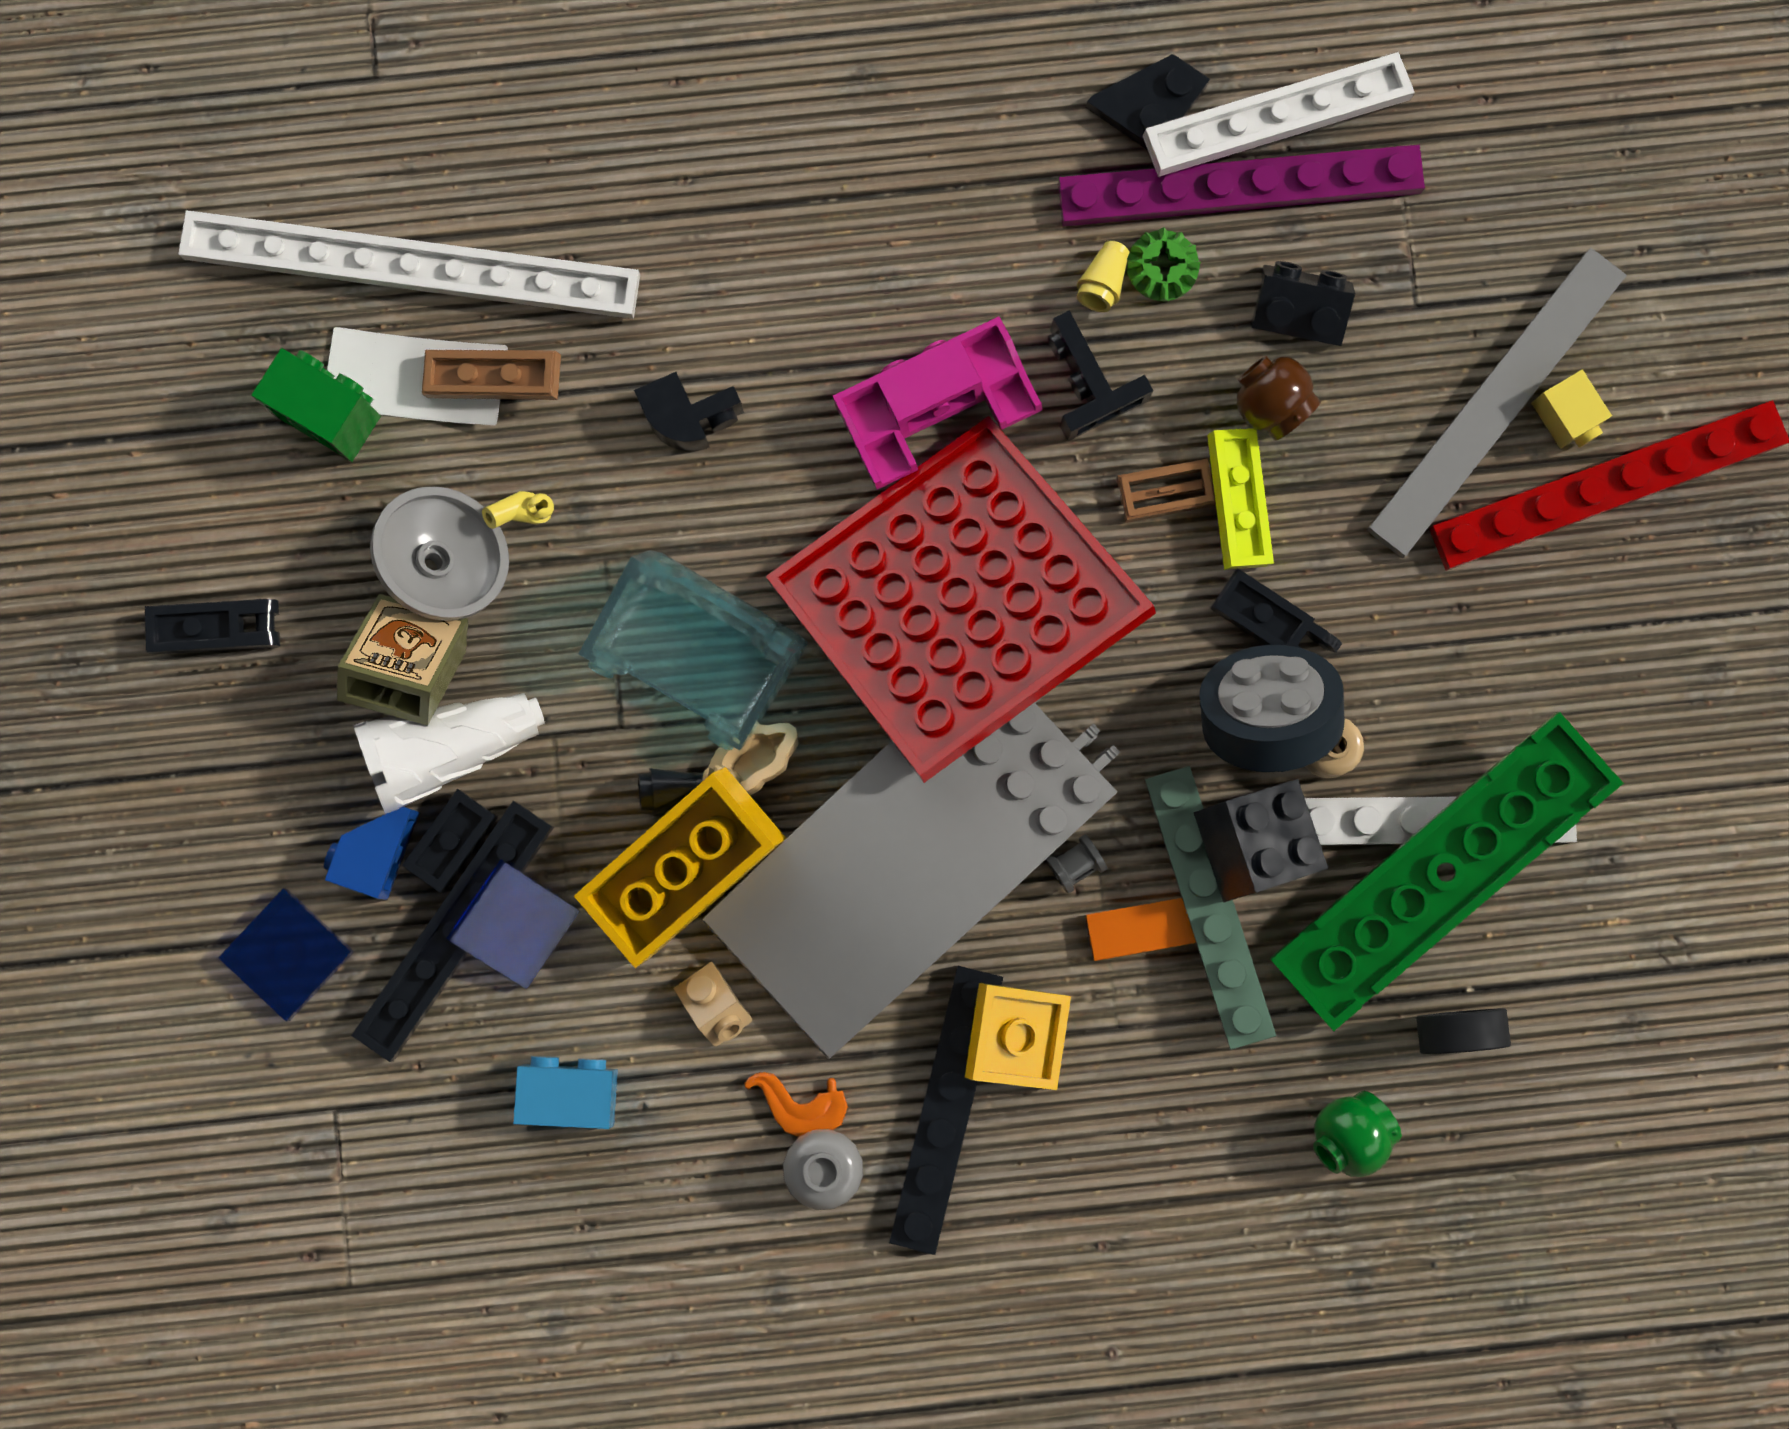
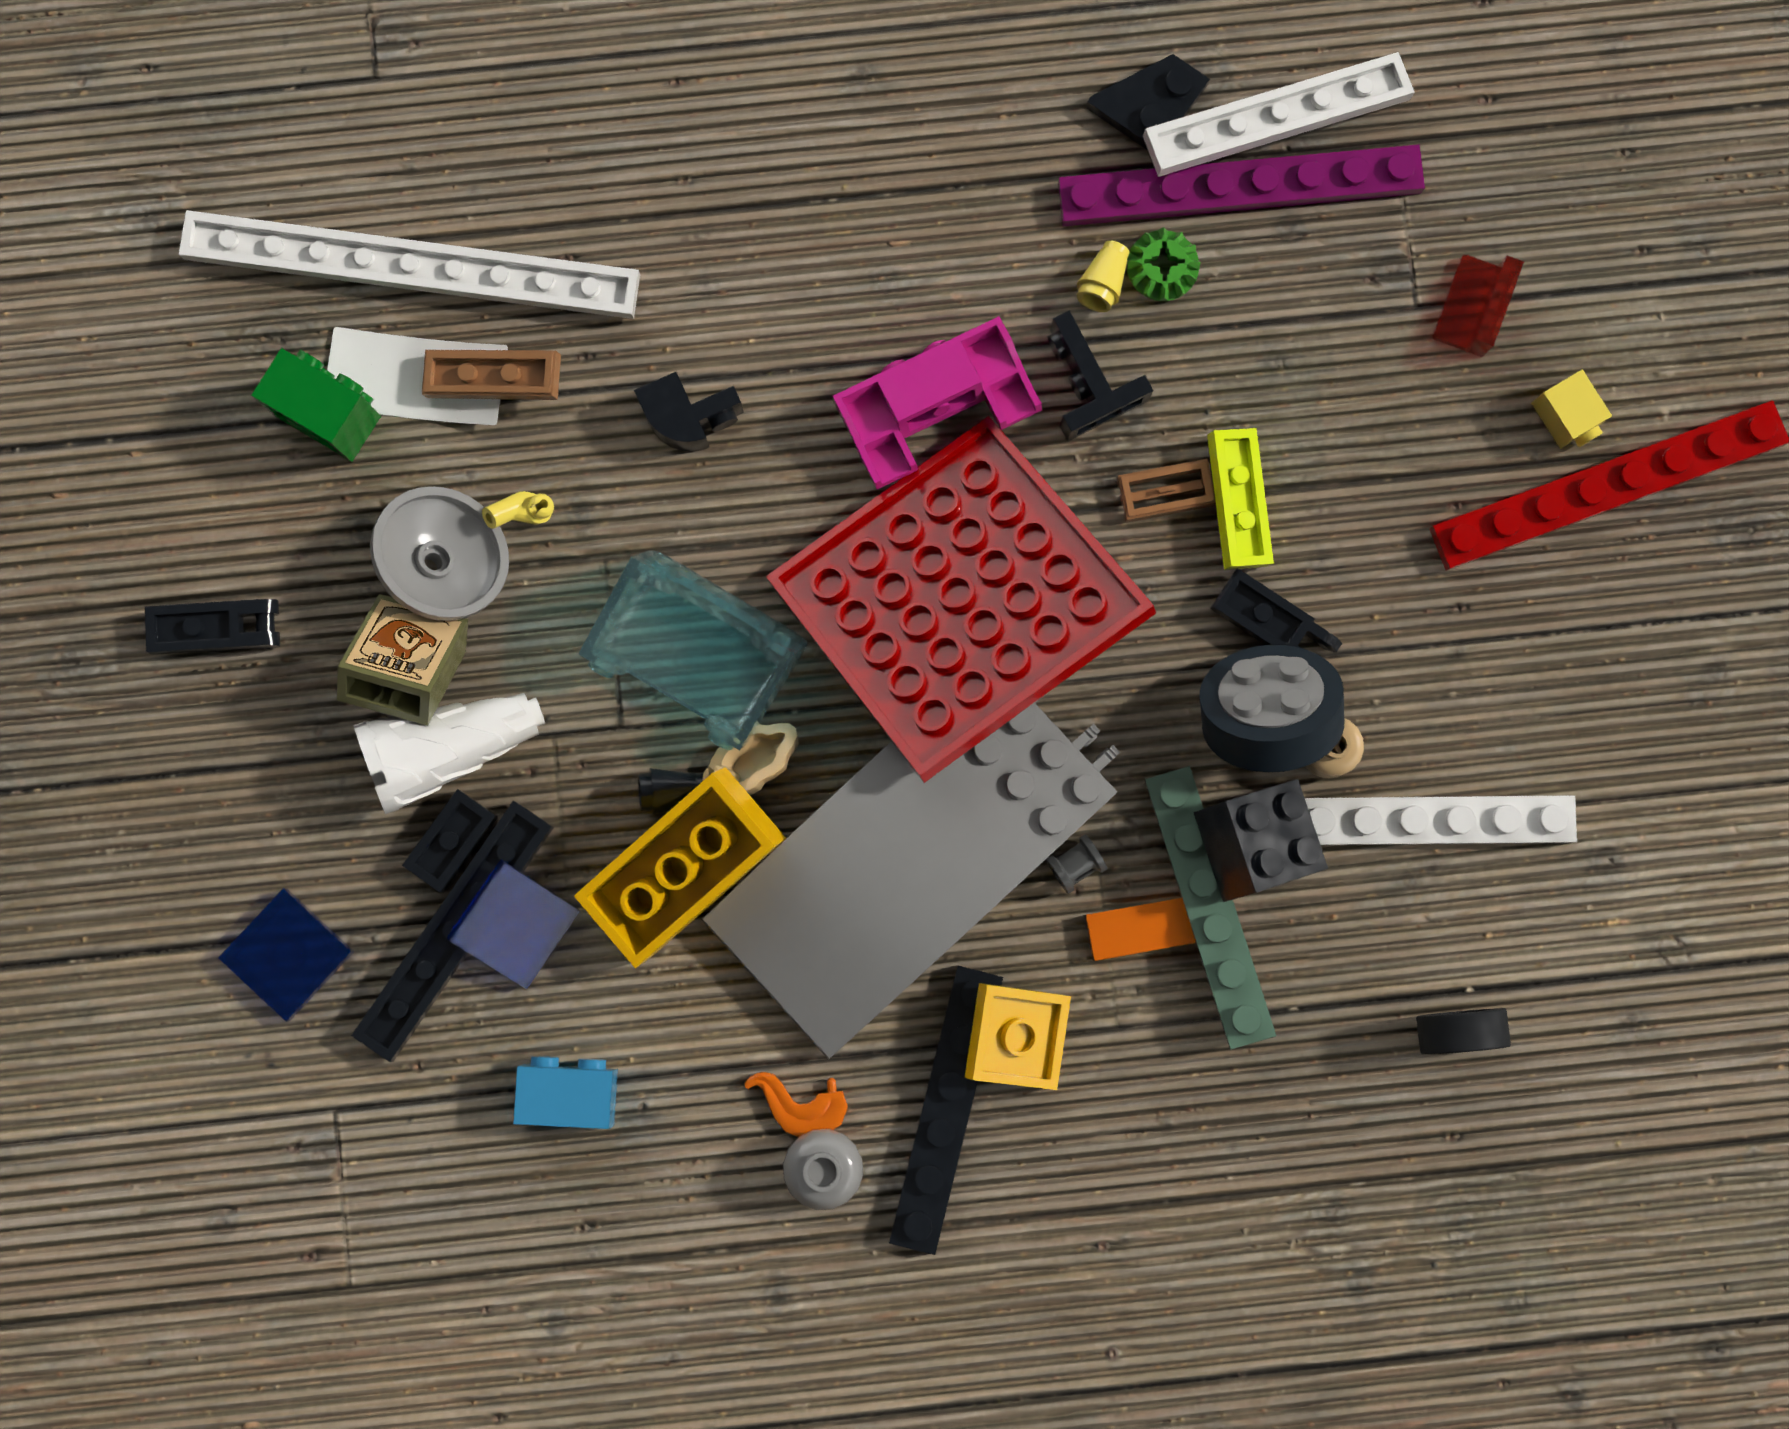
blue slope [323,806,420,900] -> none
tan bracket [673,961,752,1046] -> none
reddish brown piece [1236,356,1321,441] -> none
black bracket [1251,261,1356,346] -> none
green piece [1269,711,1624,1032] -> none
green piece [1313,1090,1402,1177] -> none
light grey tile [1366,248,1627,559] -> none
none -> clear red panel [1432,255,1524,357]

